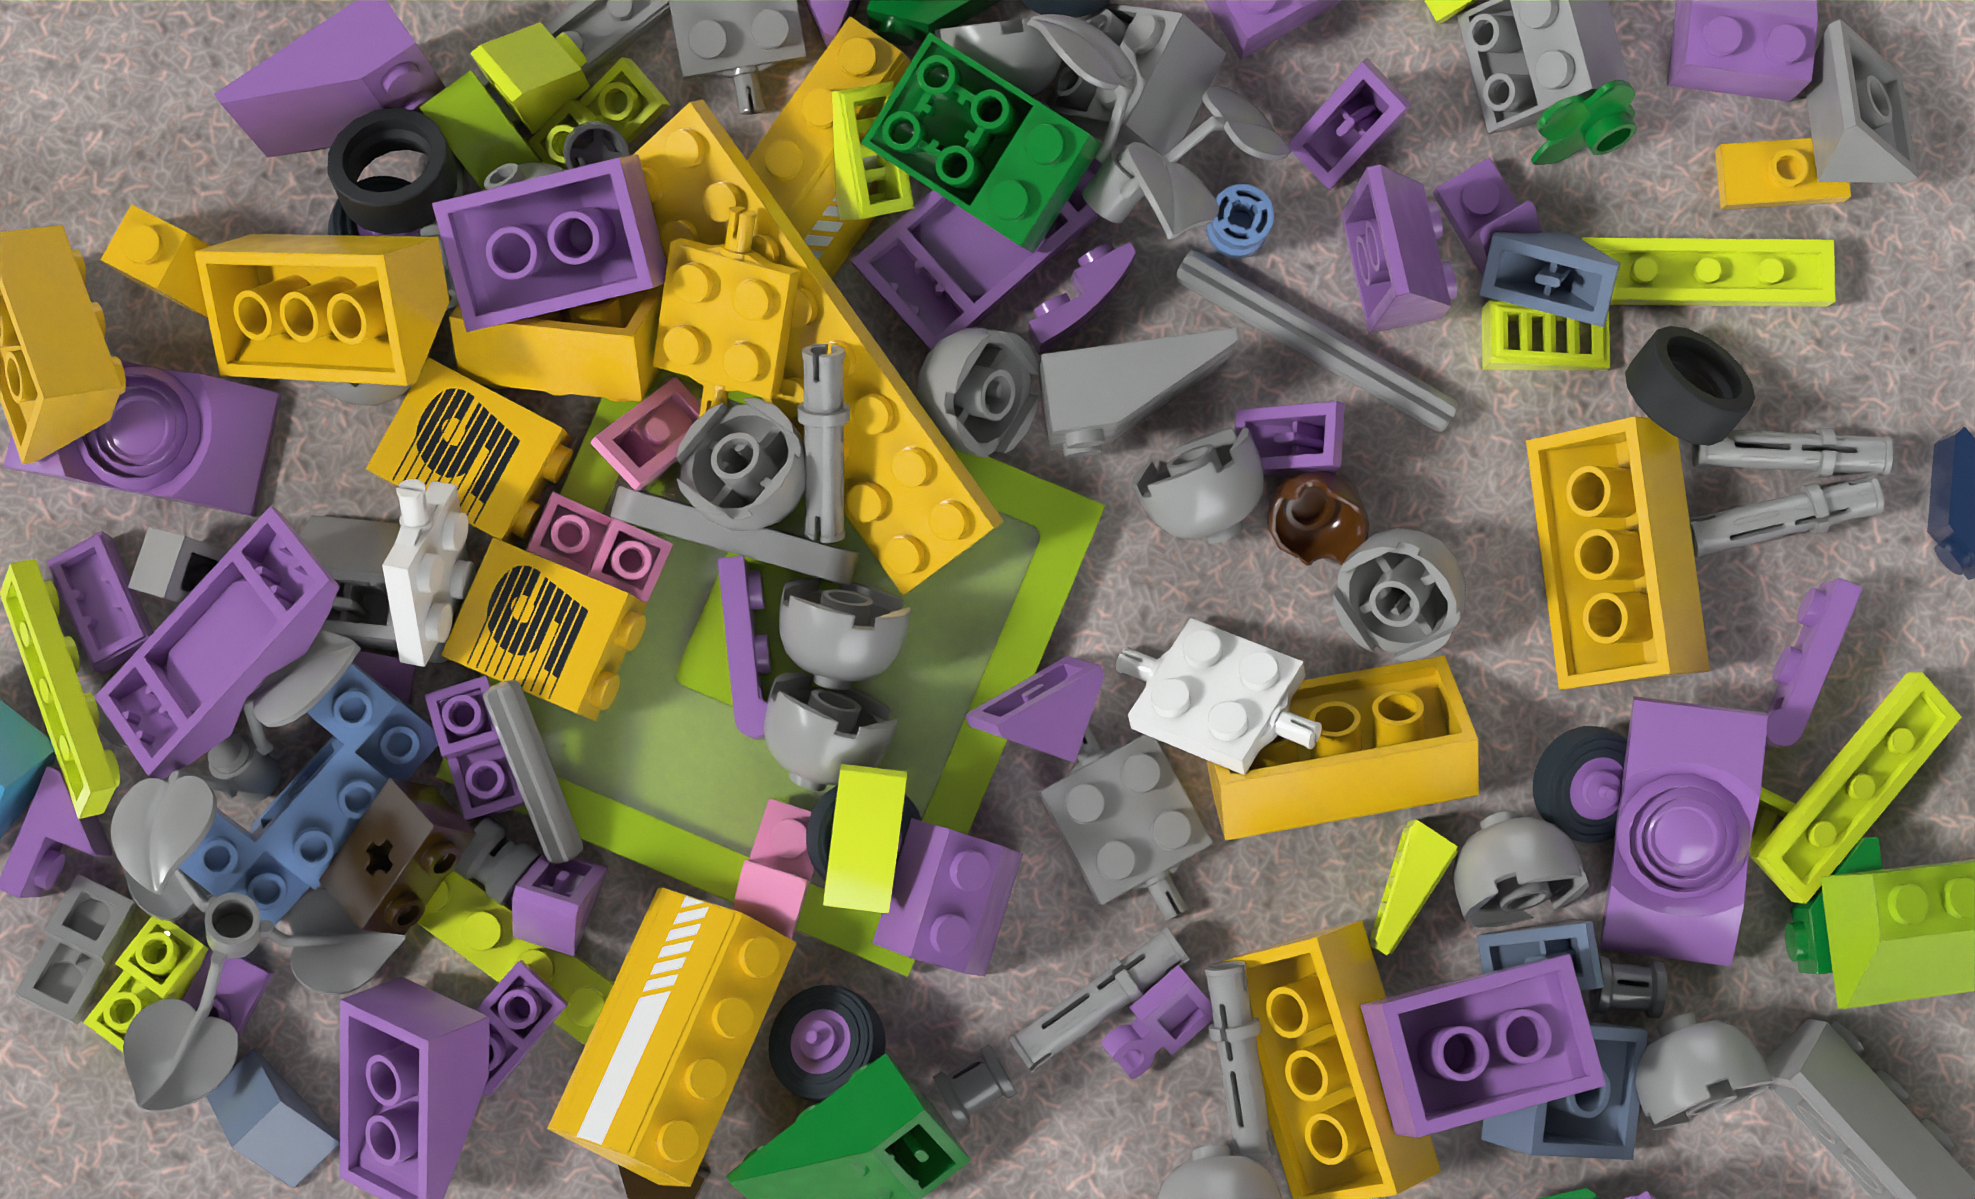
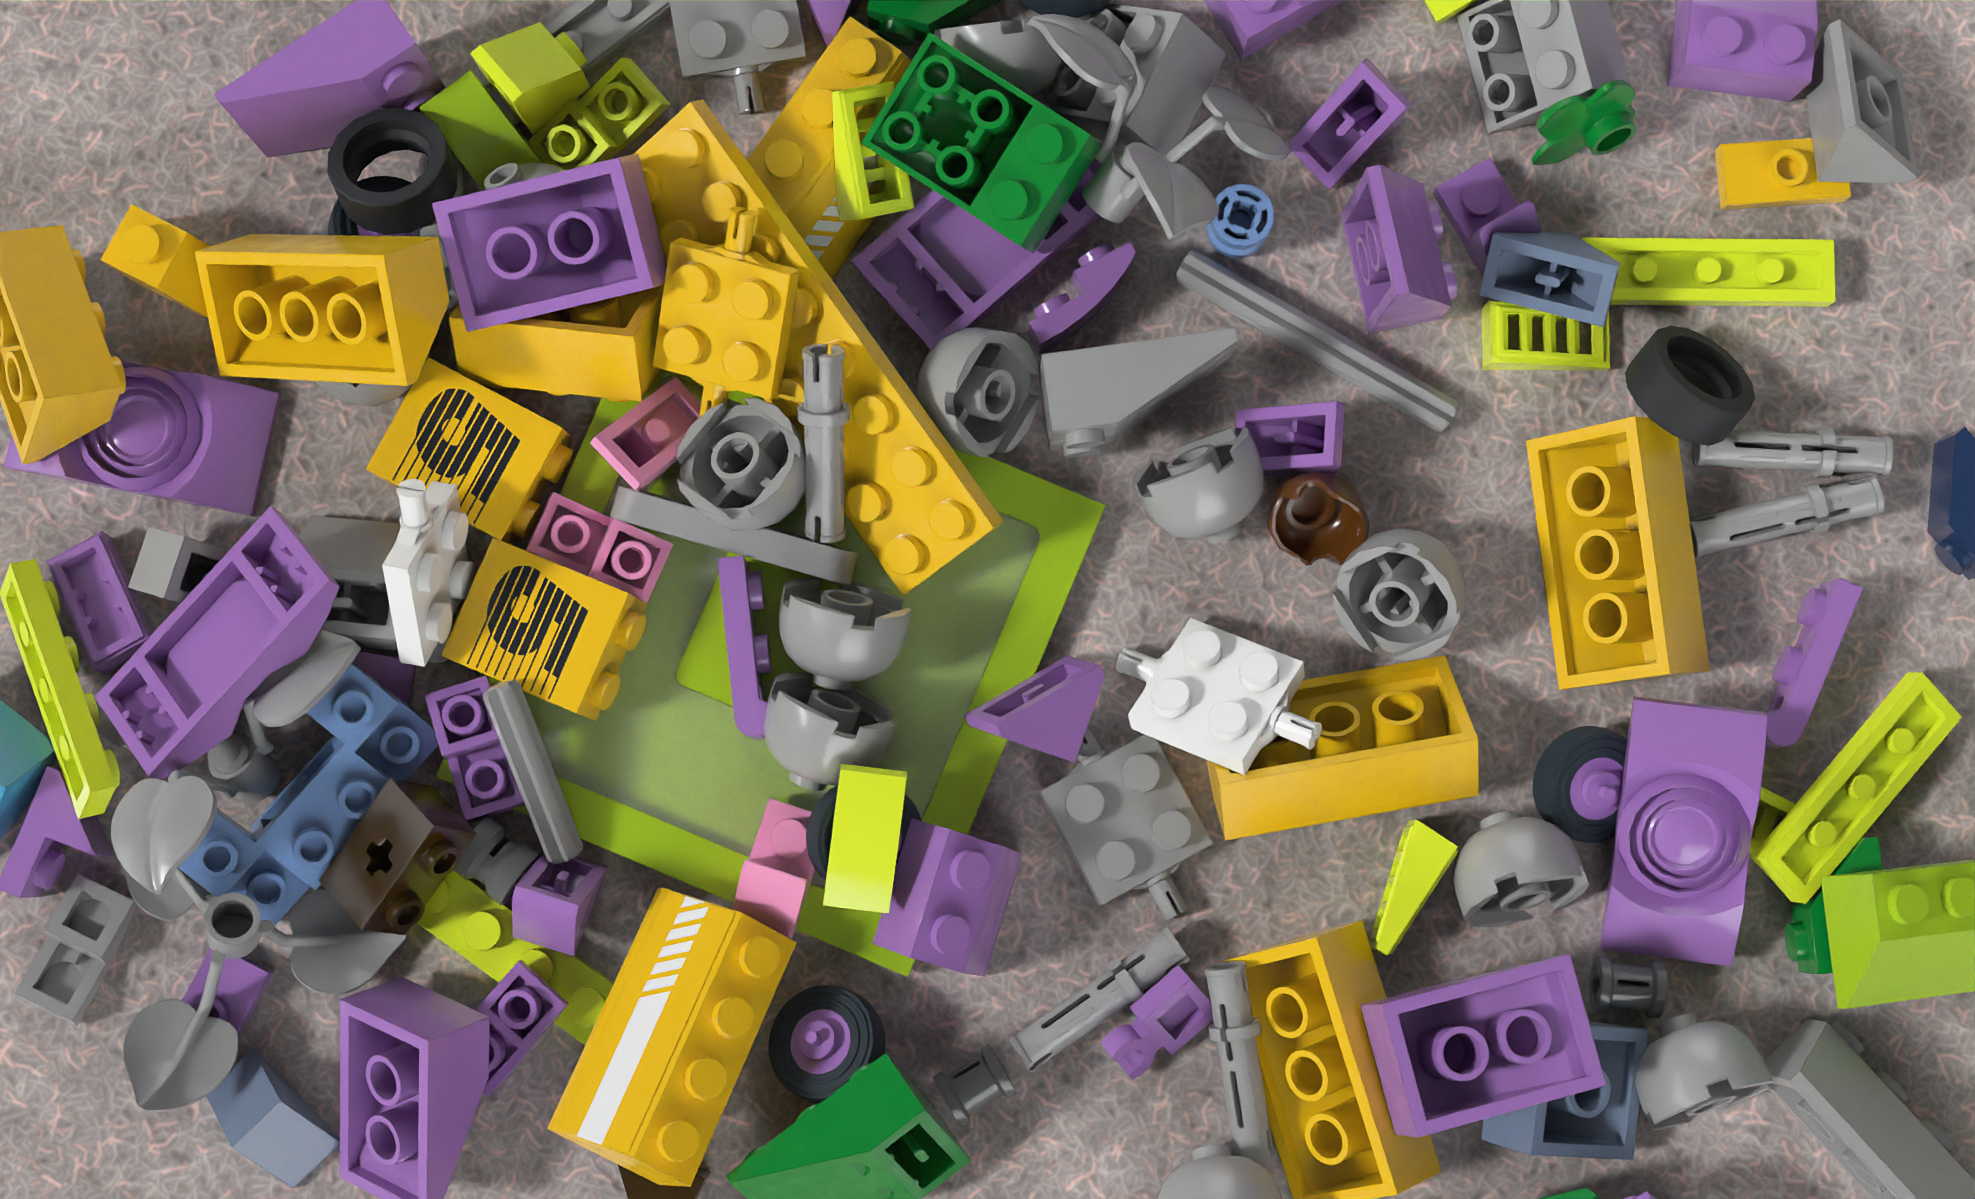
neon yellow slope [83,916,209,1052] -> none
dark grey wheel [563,121,629,169] -> none
sand blue slope [1476,920,1604,990] -> none

